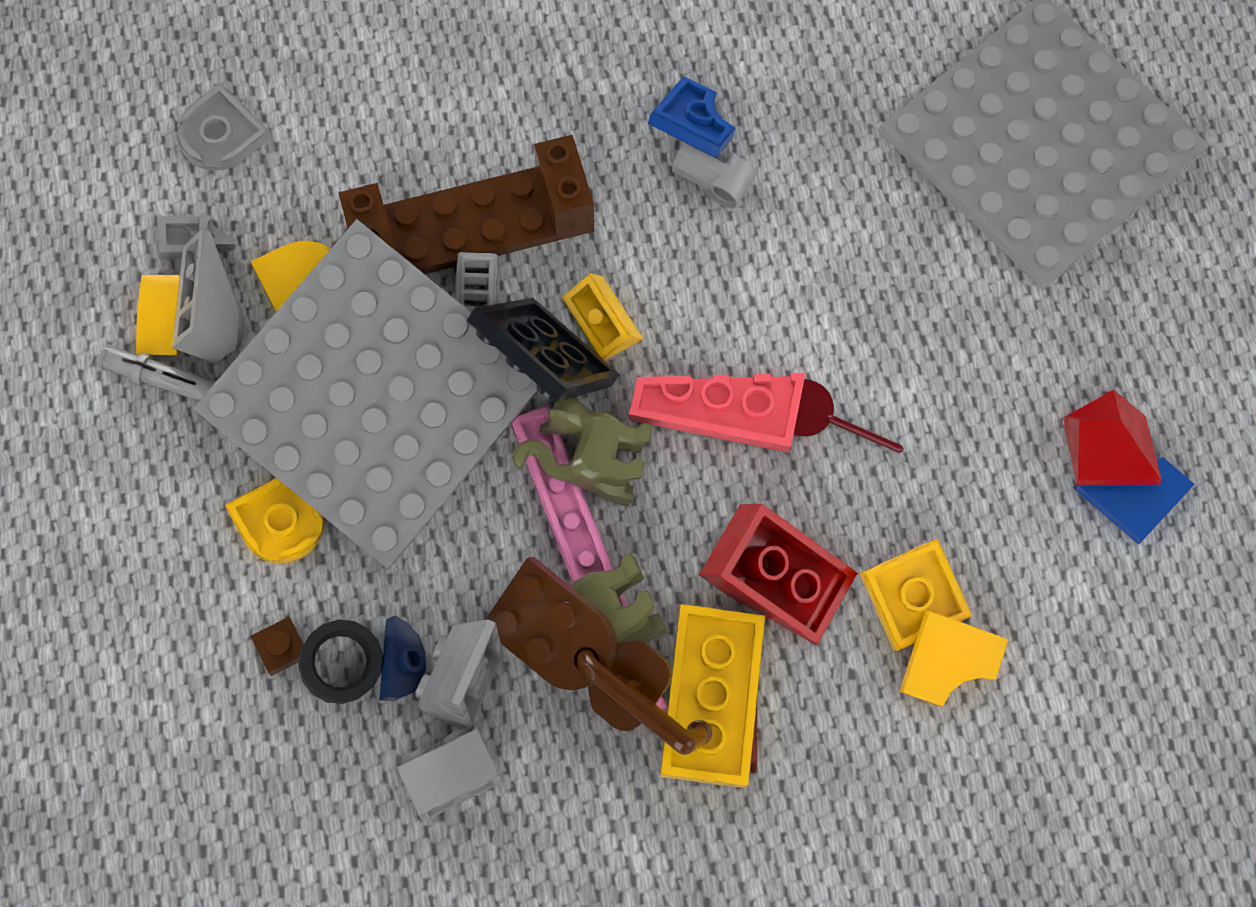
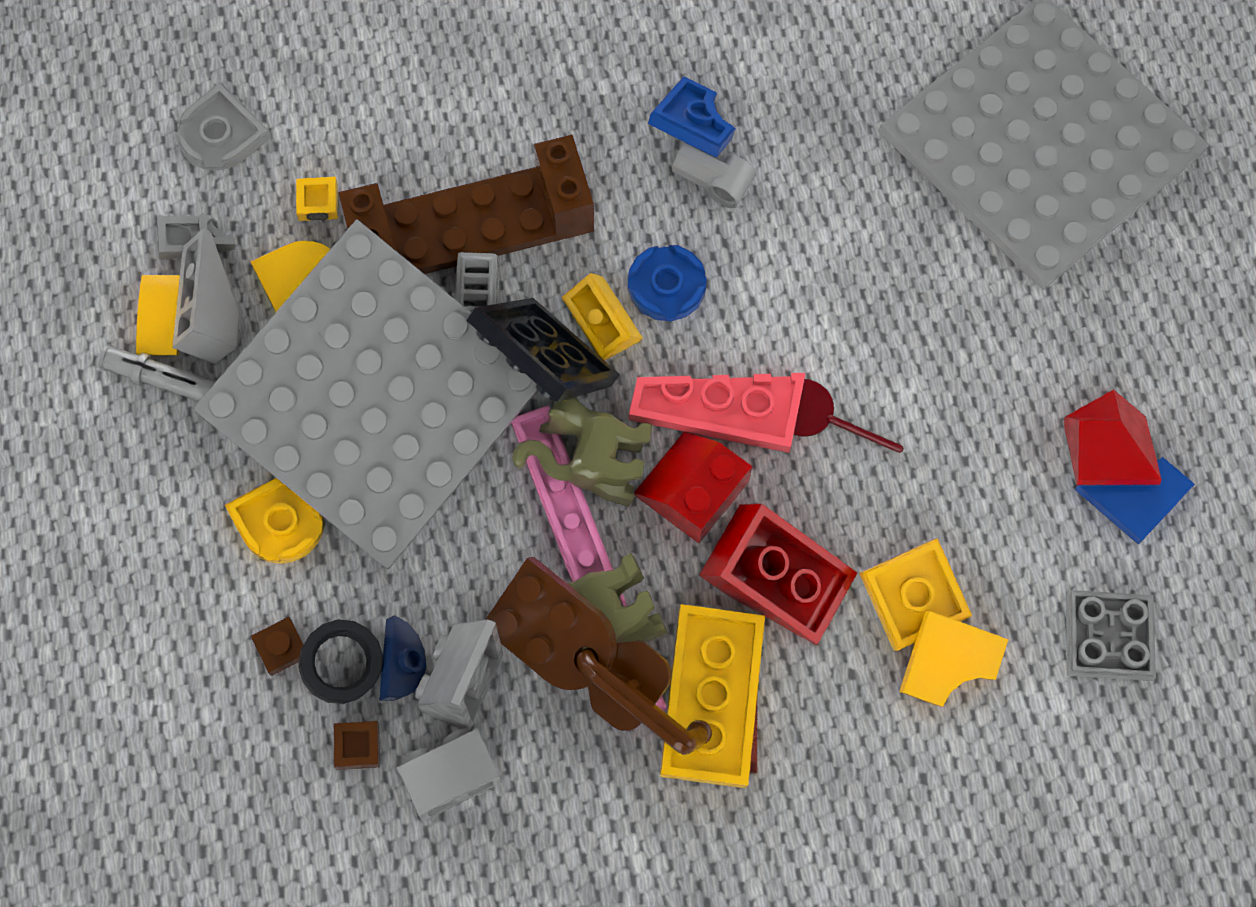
none -> yellow plate [296,176,338,221]
none -> reddish brown plate [334,721,380,770]
none -> blue tile [627,245,707,321]
none -> red slope [634,432,752,544]
none -> light grey tile [1066,590,1156,681]

